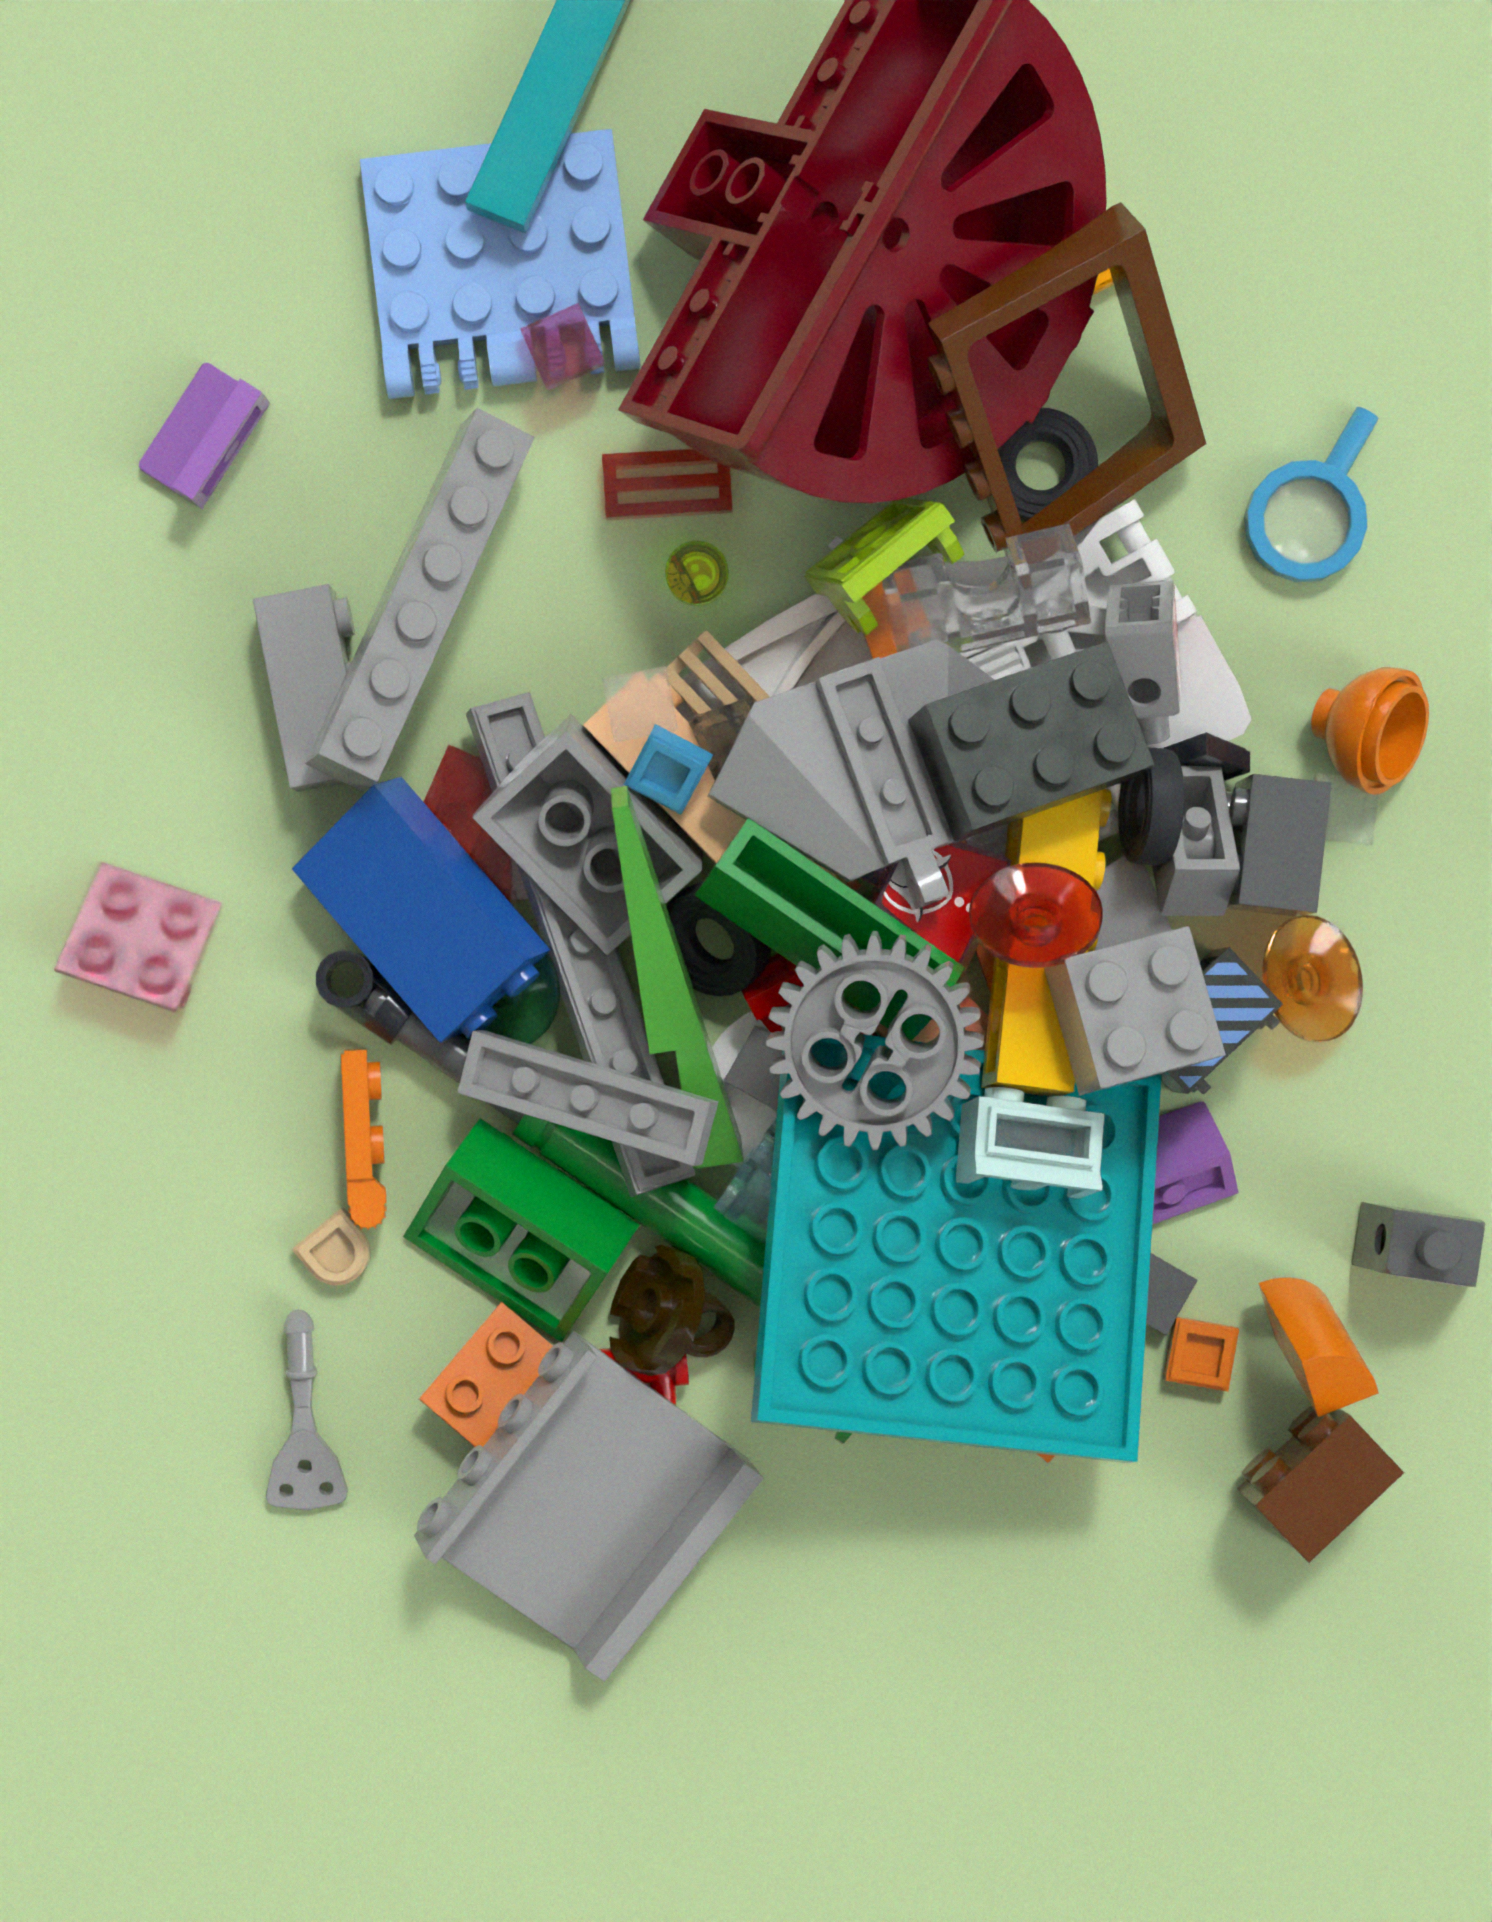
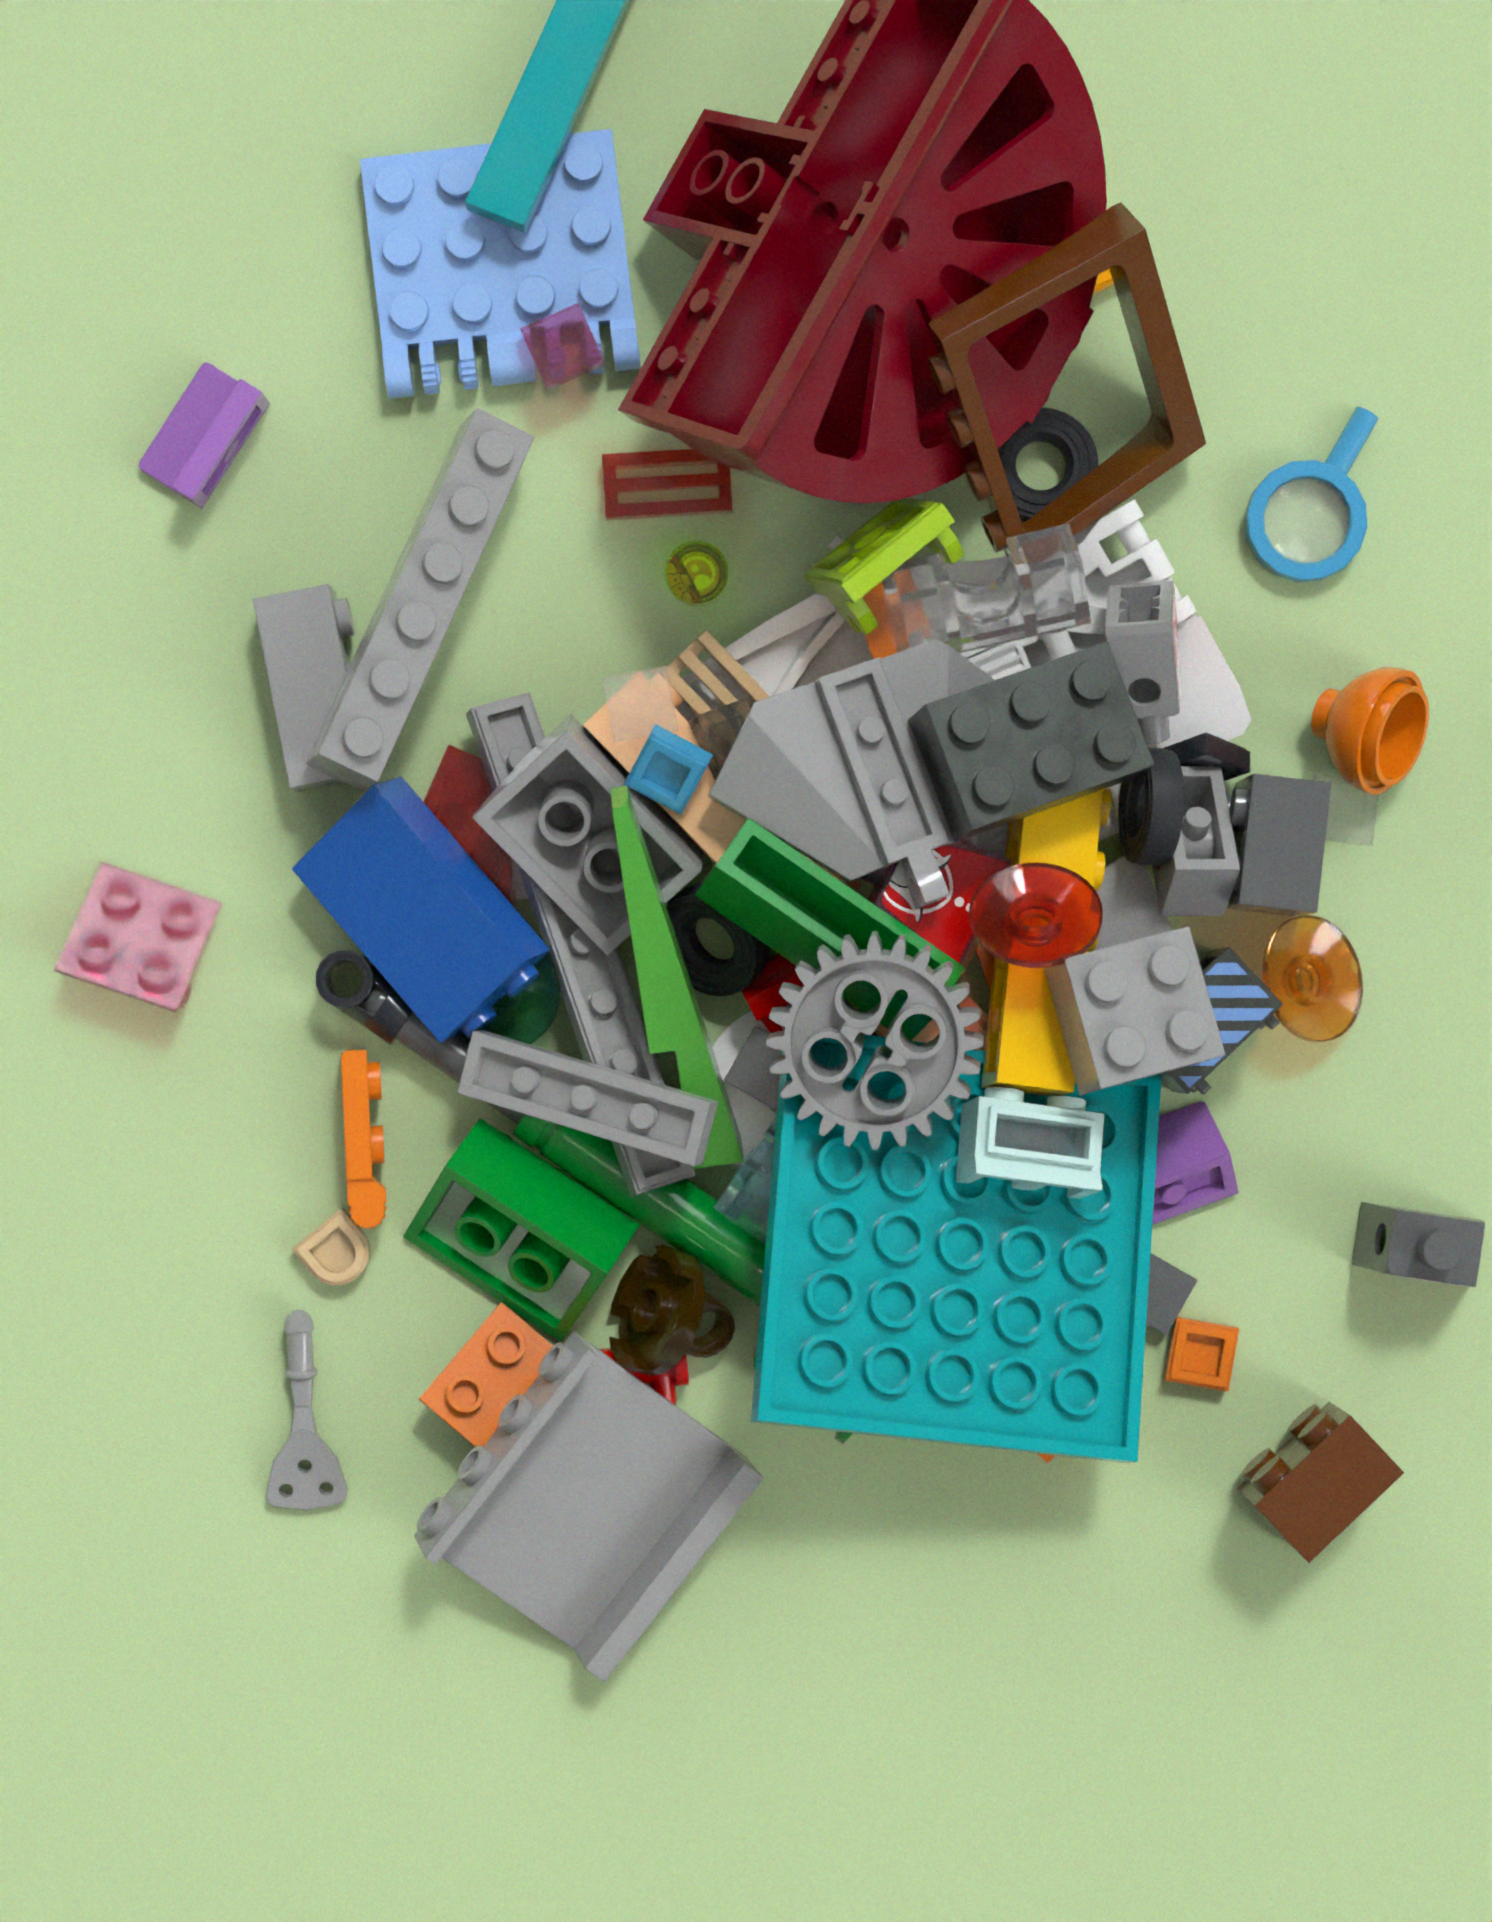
orange brick [1258,1277,1379,1417] -> none

